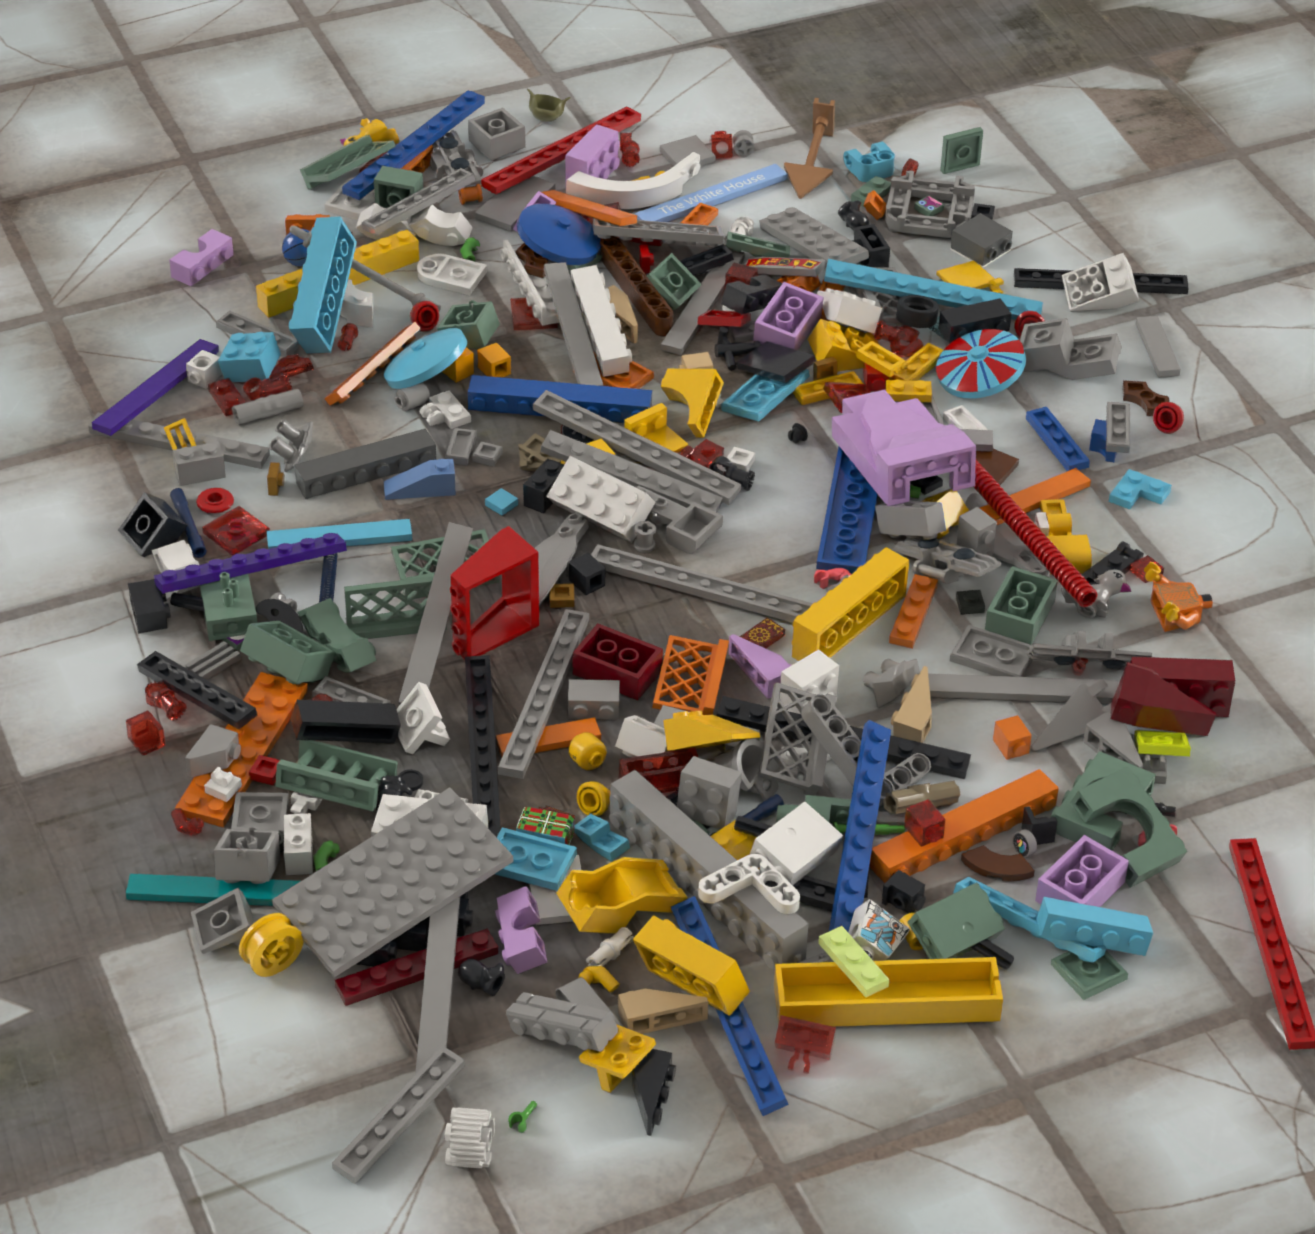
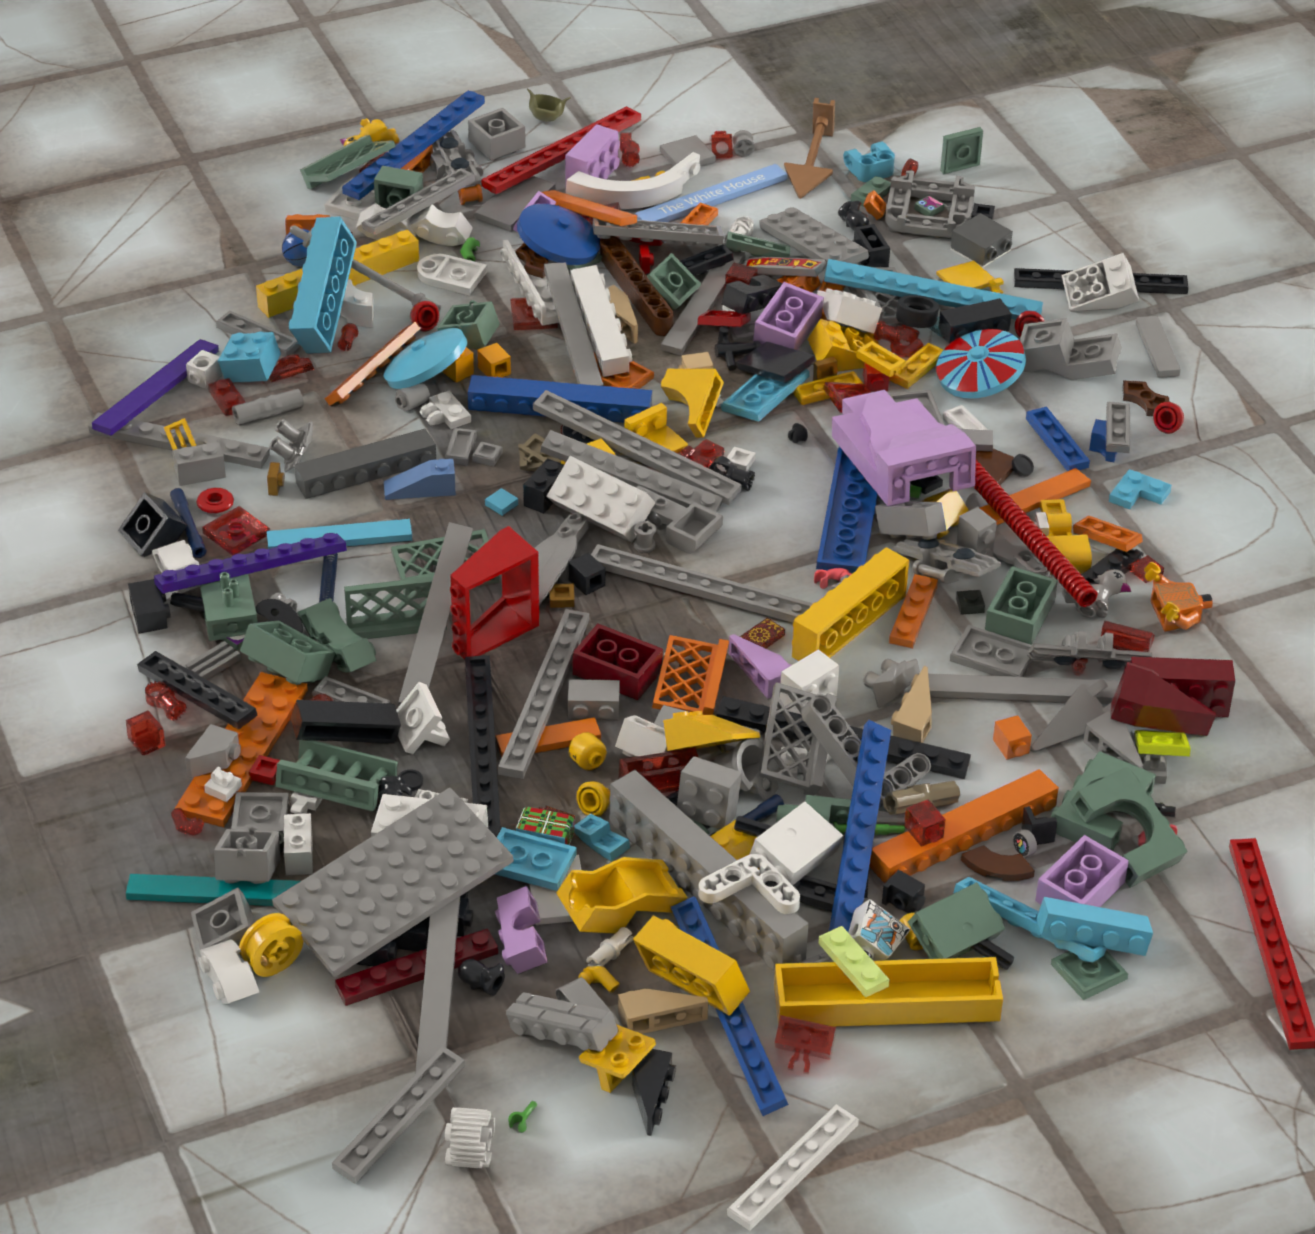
lavender arch [169,229,233,286] -> none
clear red connector [243,373,292,401] -> none
bright green arm [313,840,340,871] -> none
yellow plate [886,380,932,402] -> none
none -> white brick [198,939,259,1004]
none -> white tile [727,1104,859,1231]
none -> black piece [1012,454,1034,477]
none -> orange tile [1073,515,1143,552]
none -> clear red panel [1101,621,1155,652]

